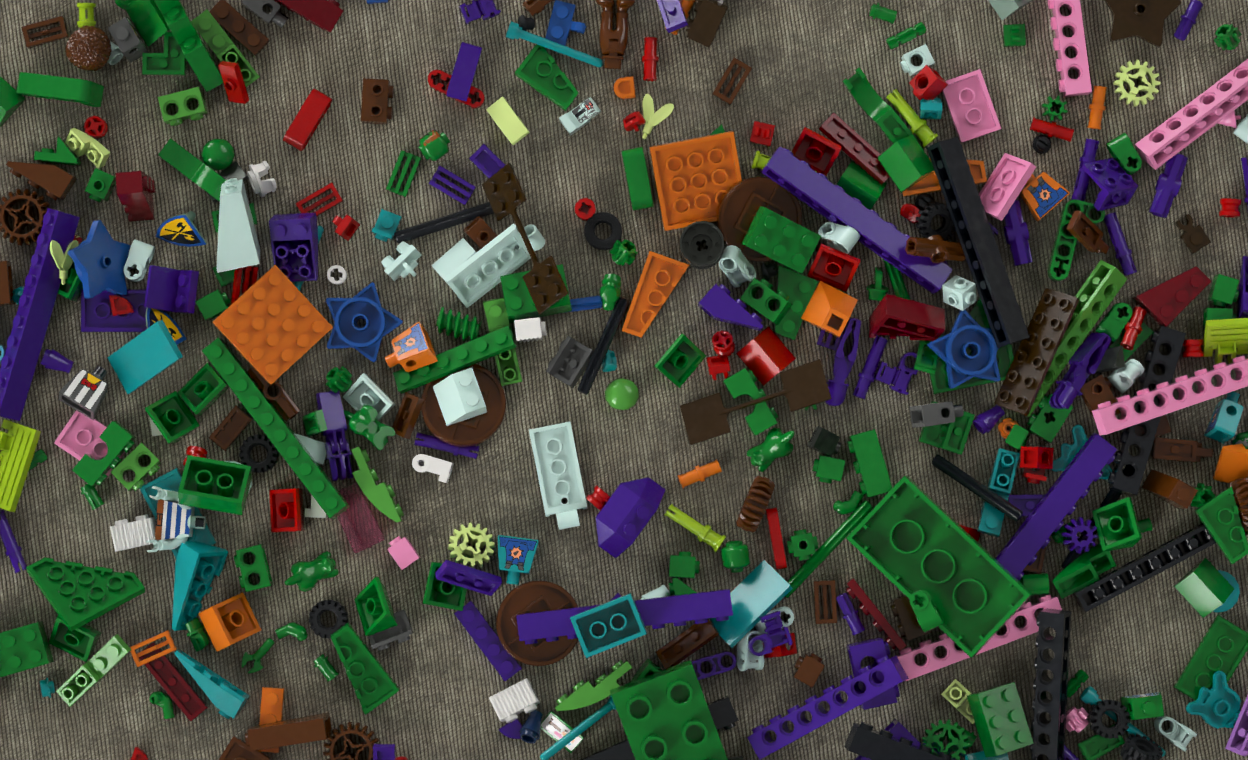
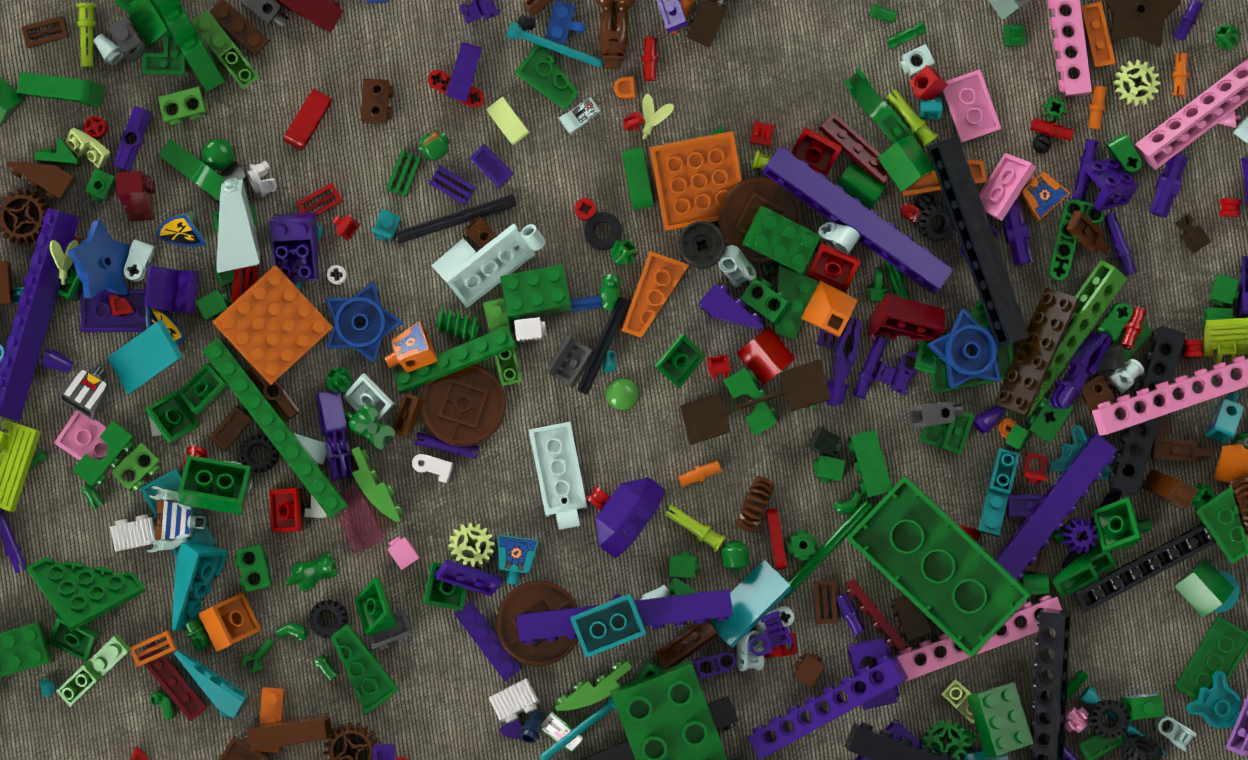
reddish brown hair [65,25,112,71] -> none
red plate [218,61,249,104] -> none
green plate [302,409,327,437] -> none
light aqua hips [381,241,422,281] -> none
light aqua slope [433,368,487,426] -> none
dark brown hinge [482,163,568,314] -> none
reddish brown tile [712,58,752,105] -> none
red wheel [712,330,735,357] -> none
green animal [747,428,795,472] -> none
reddish brown piece [905,235,966,263] -> none
green piece [909,590,945,633] -> none
black axle [932,454,1023,522] -> none
light aqua brick [942,275,977,311] -> none
red brick [1020,446,1053,469] -> none
dark red wedge [1133,266,1211,327] -> none
none -> dark purple piece [113,106,152,172]
none -> orange plate [1081,1,1116,69]
none -> orange pin [1172,53,1190,97]

